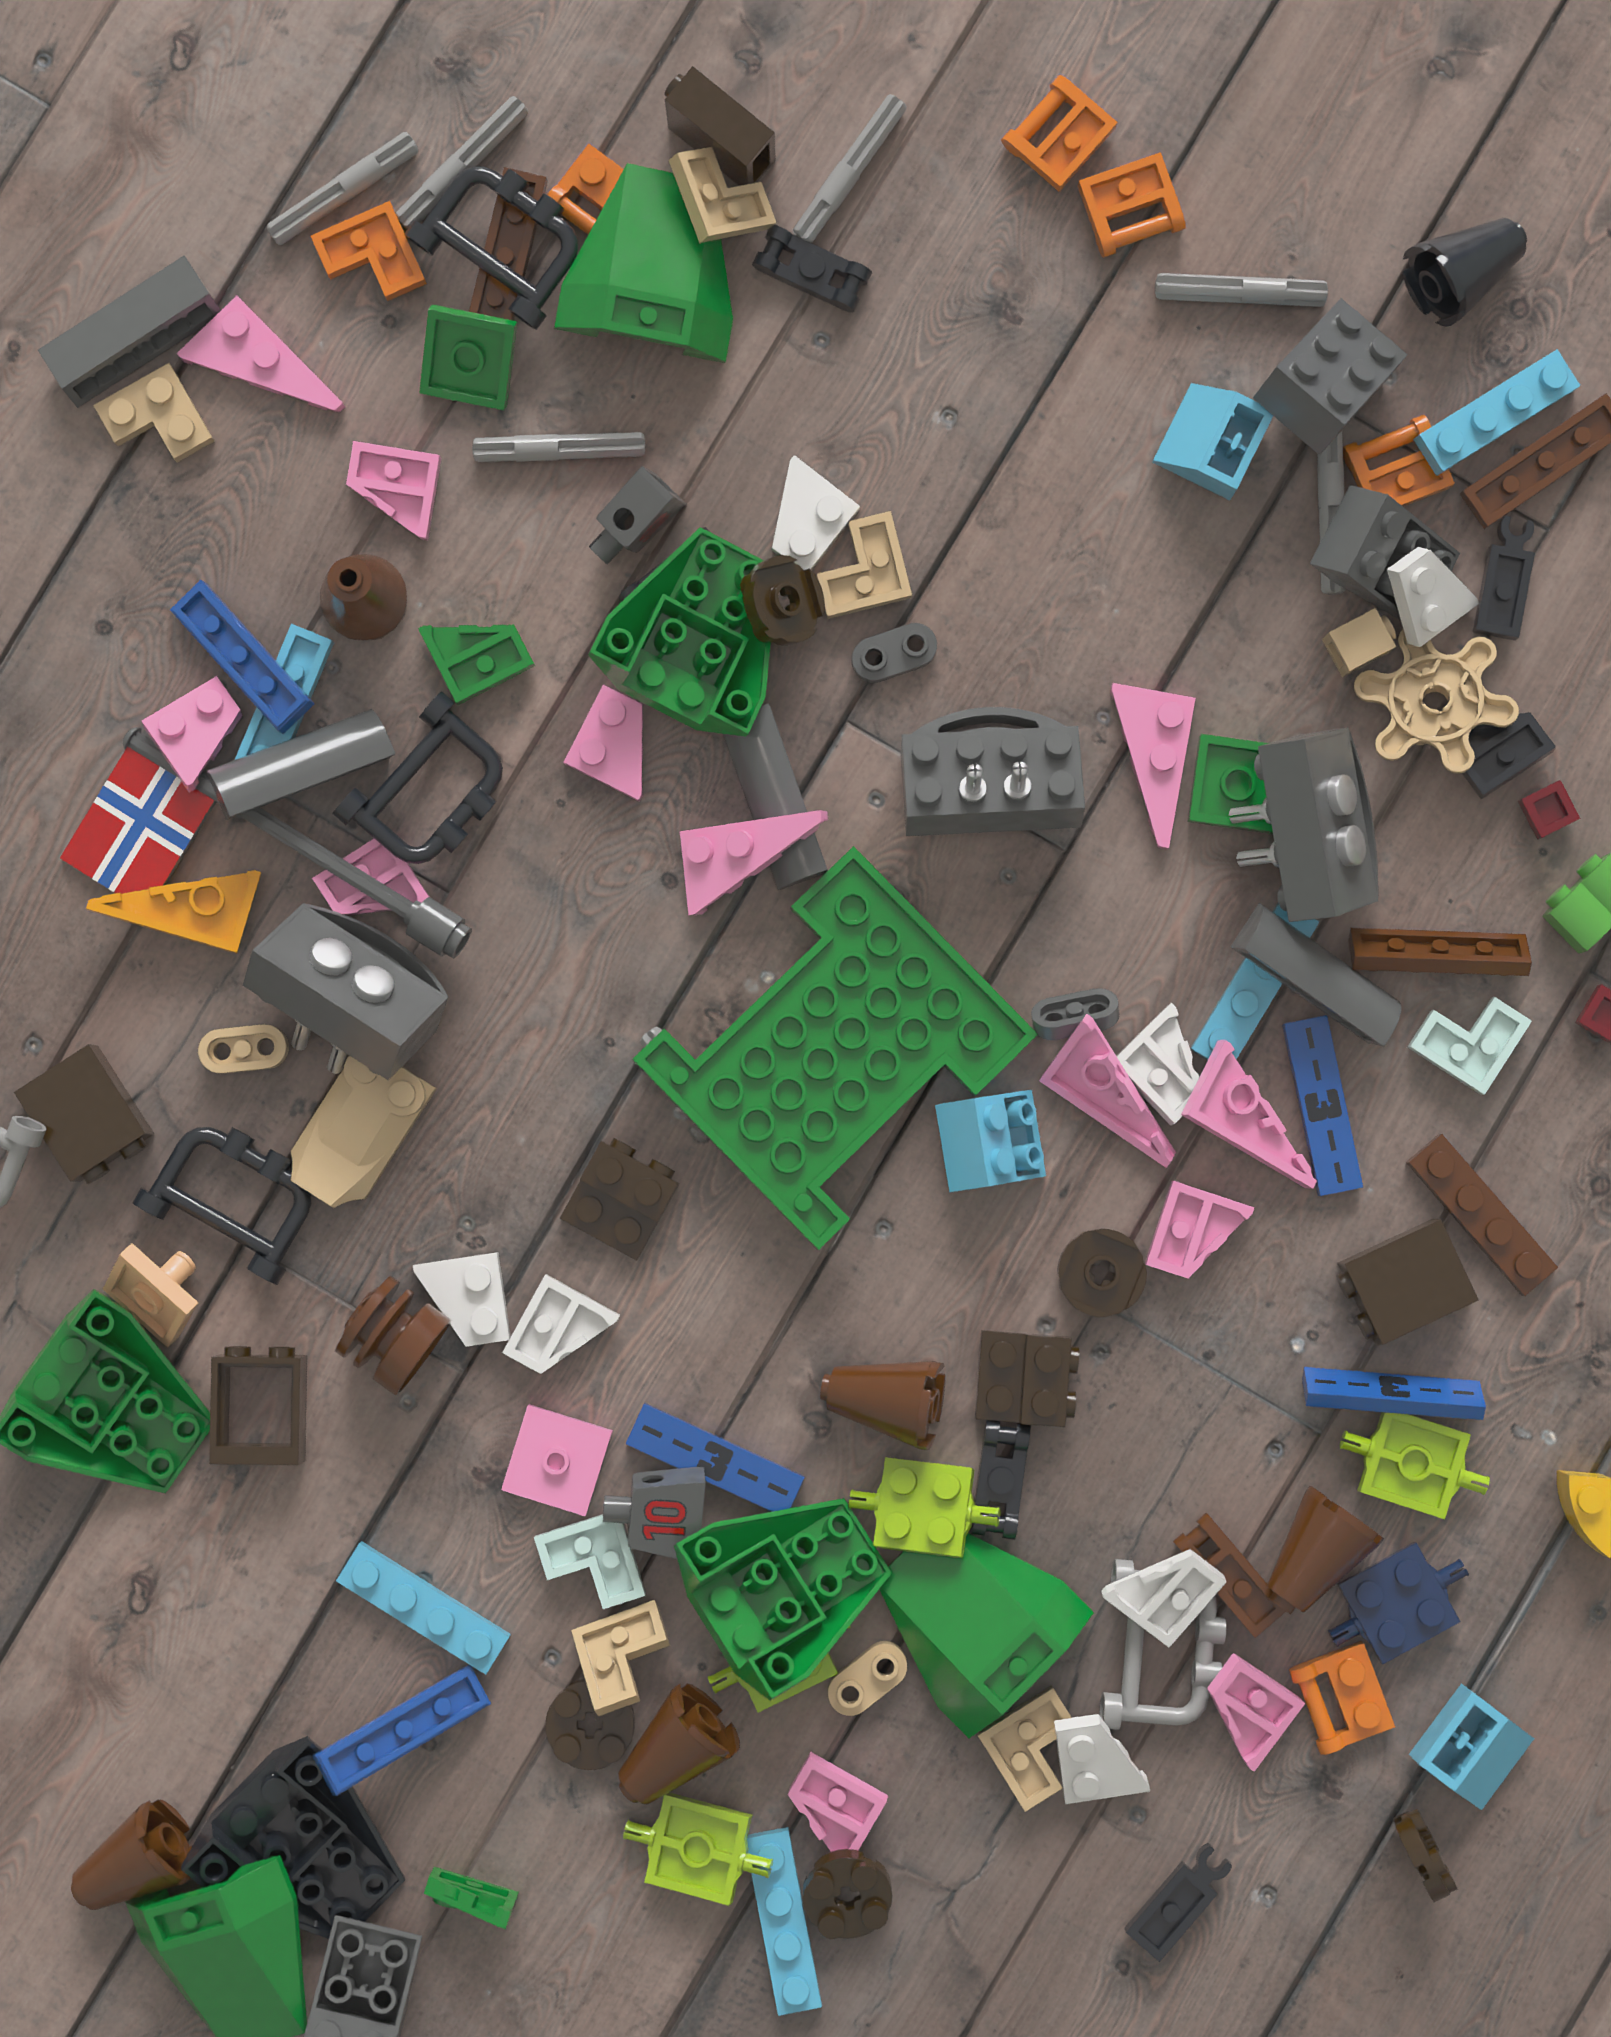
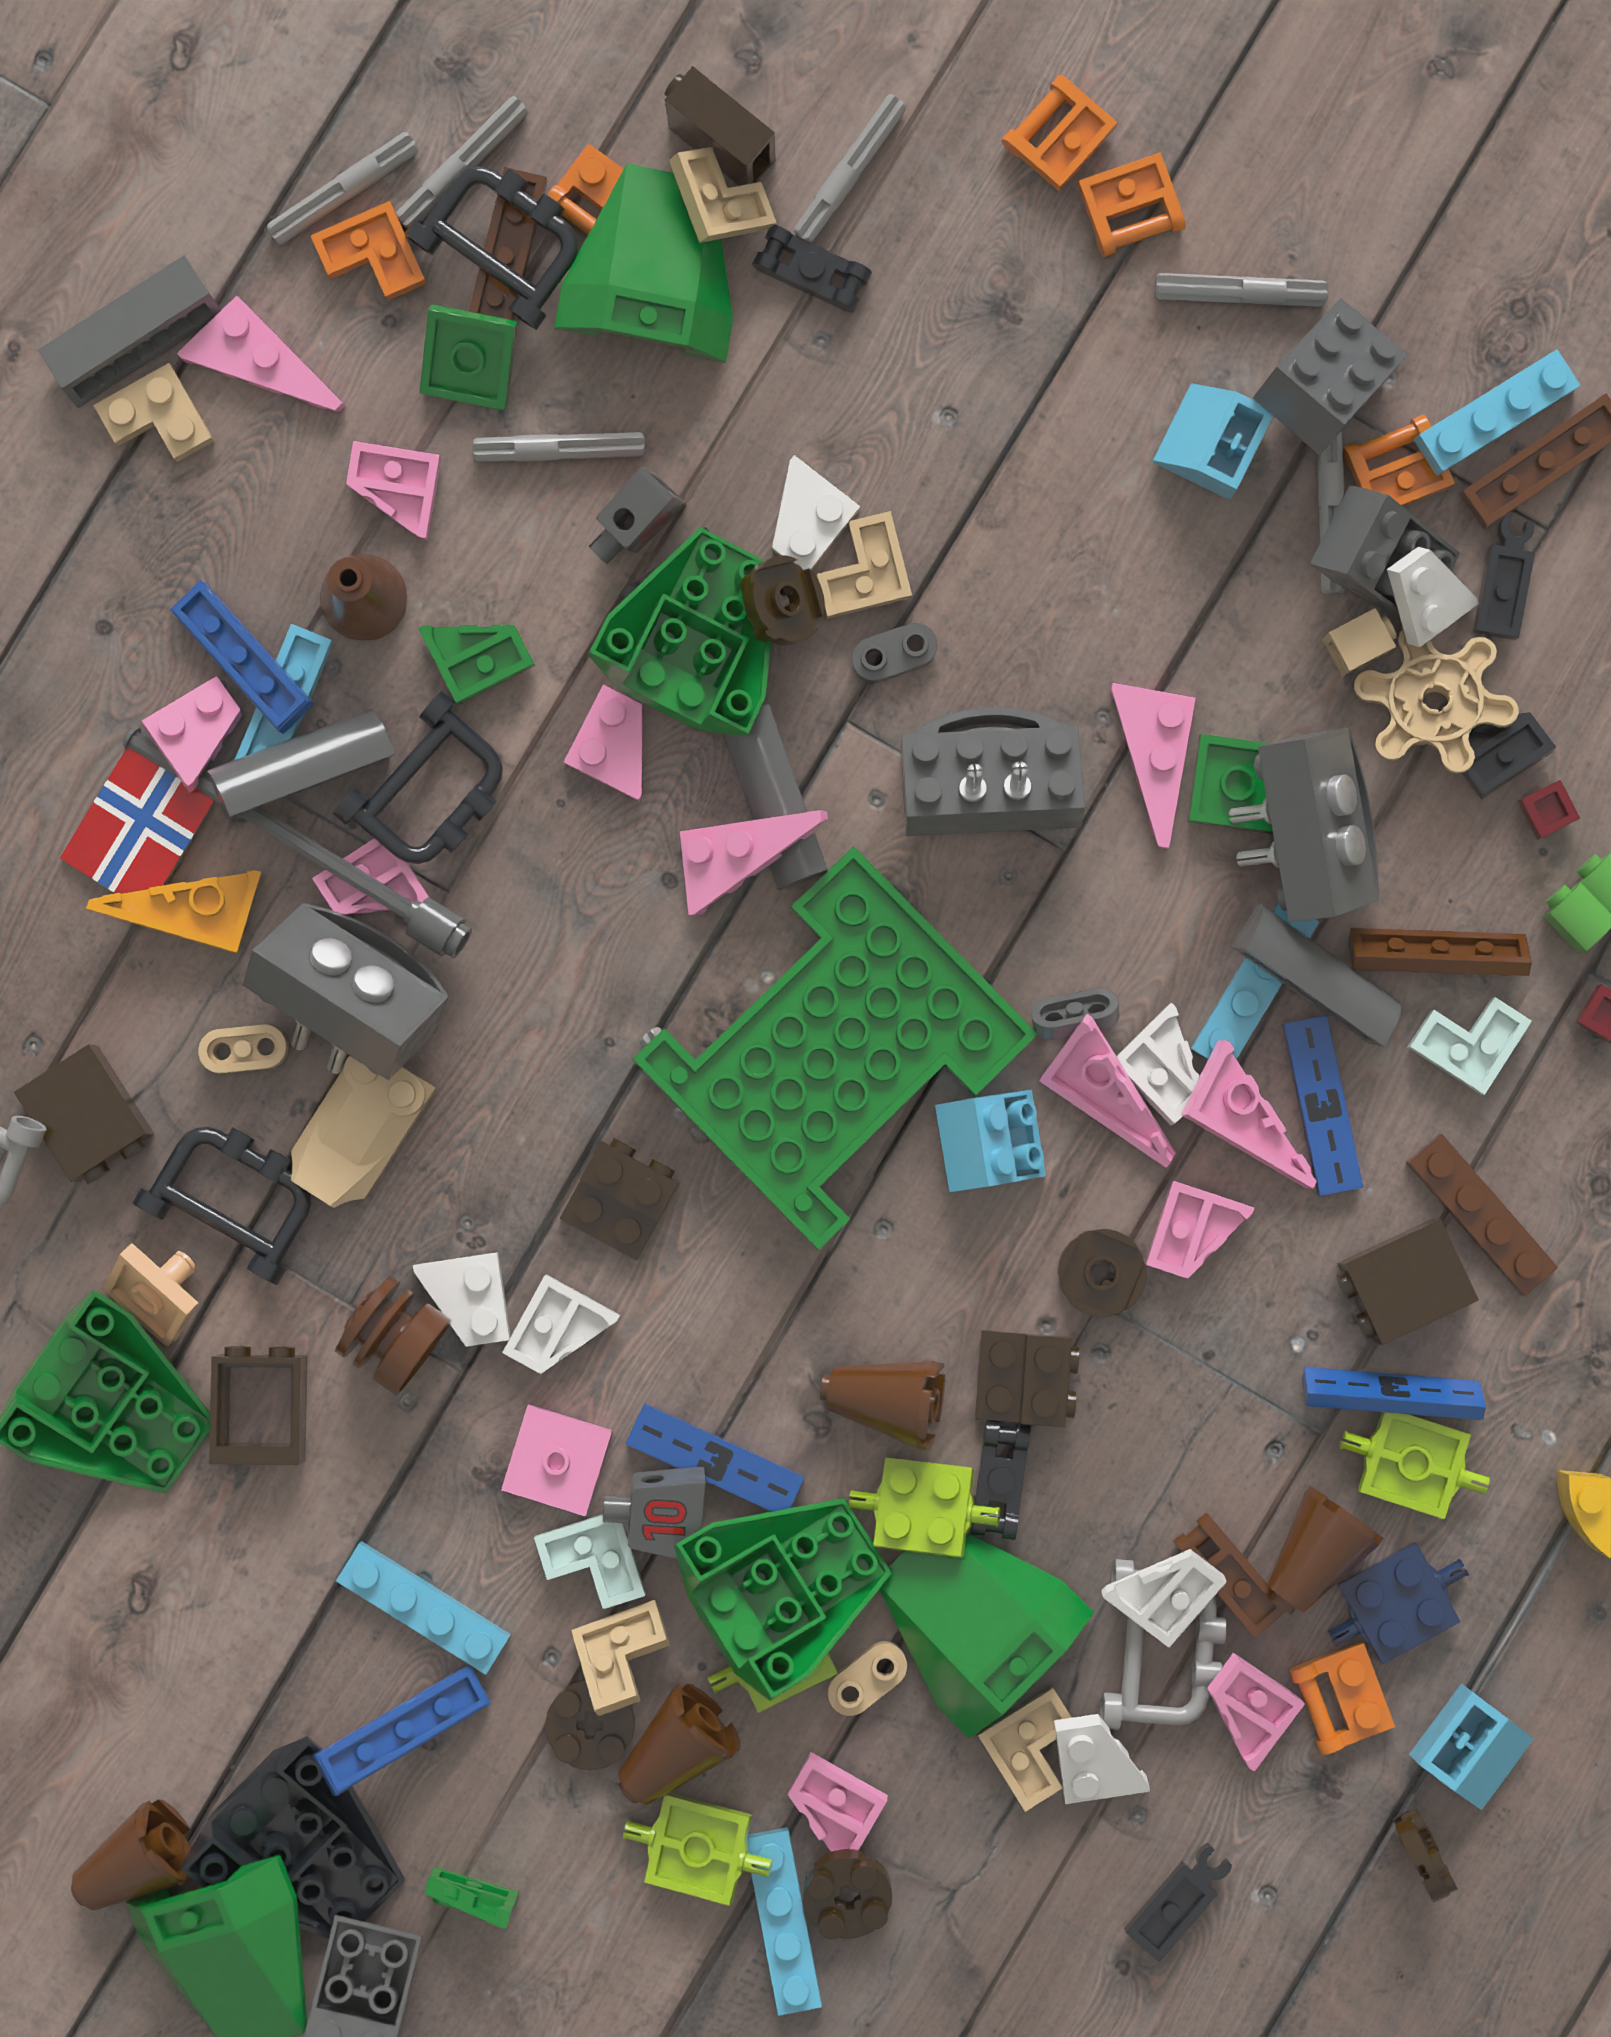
black cone [1403,218,1527,327] -> none

